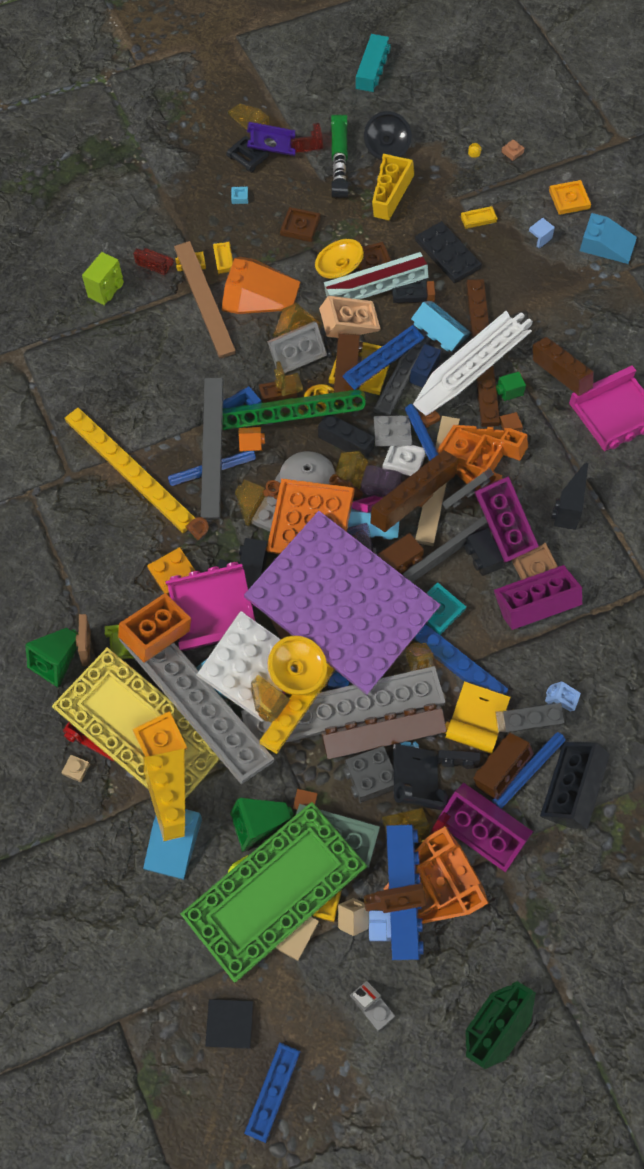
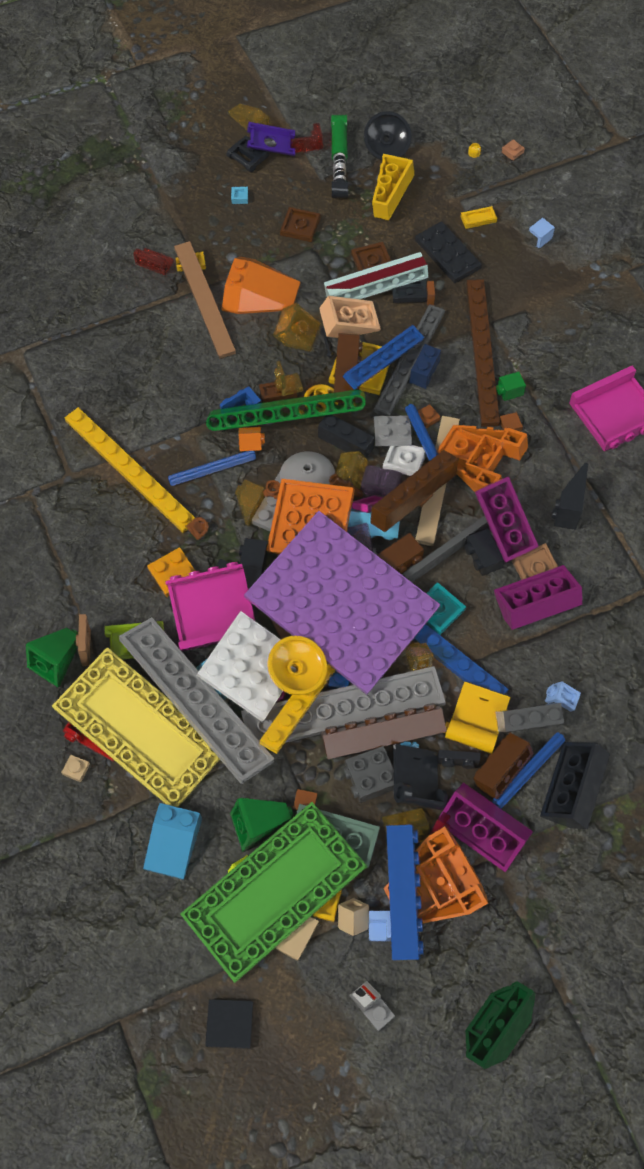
lime brick [82,252,124,305] -> none
orange brick [118,593,191,663] -> none
light orange plate [132,711,188,757] -> none
yellow wedge [143,749,185,841] -> none
dark grey tile [201,377,224,519] -> none
yellow tile [213,242,233,274] -> none
blue tile [244,1043,300,1143] -> none
clear yellow slope [251,675,290,723] -> none
light grey plate [267,321,327,375] -> none
yellow dish [315,239,364,279] -> none
teal brick [355,34,391,92] -> none
reddish brown hinge [364,883,427,913] -> none
medium azure slope [411,301,471,352] -> none
white hinge [413,311,533,416] -> none
dark grey plate [442,468,494,509] -> none
reddish brown brick [533,337,593,396] -> none
light orange plate [549,180,591,215] -> none
dark azure slope [580,213,637,264] -> none

